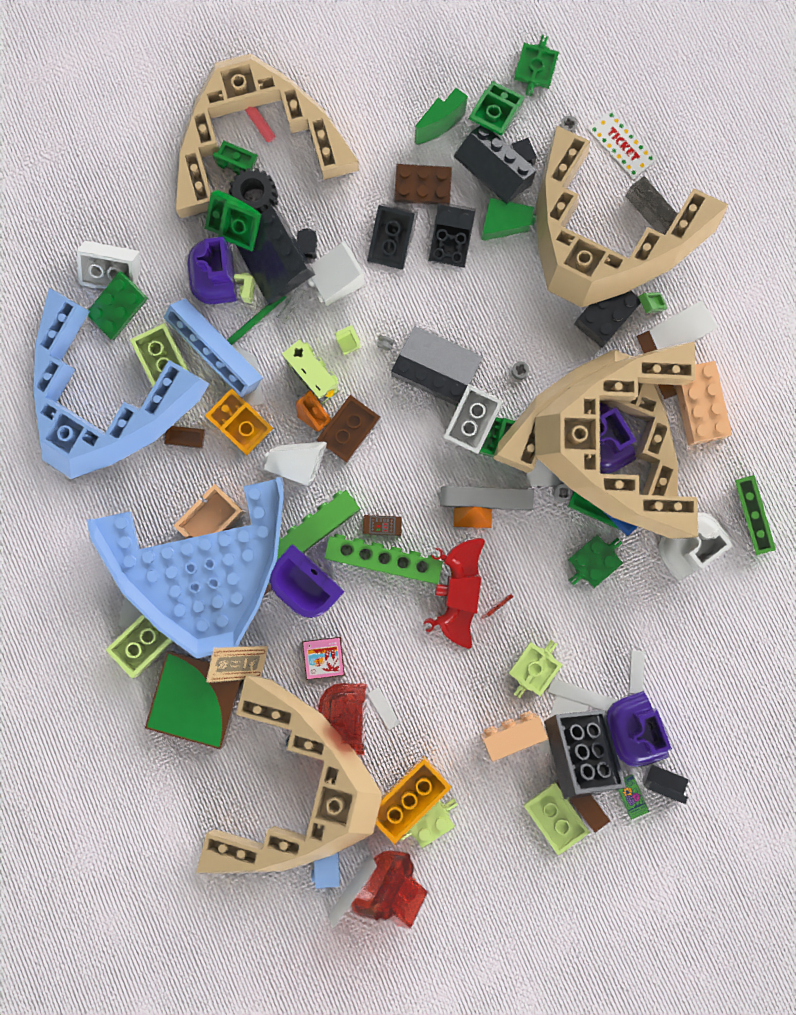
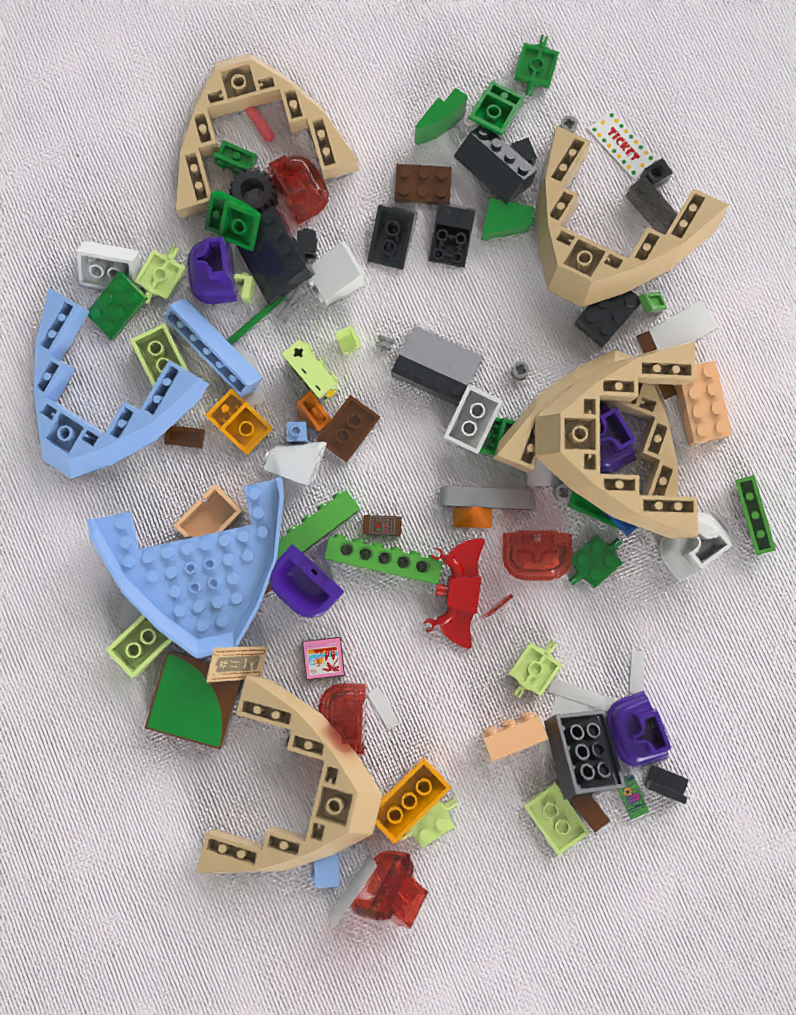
none -> yellowish green plate [134,246,187,305]
none -> clear red piece [265,155,329,225]
none -> light blue brick [287,422,308,444]
none -> clear red piece [502,530,572,581]
none -> black brick [640,158,673,191]

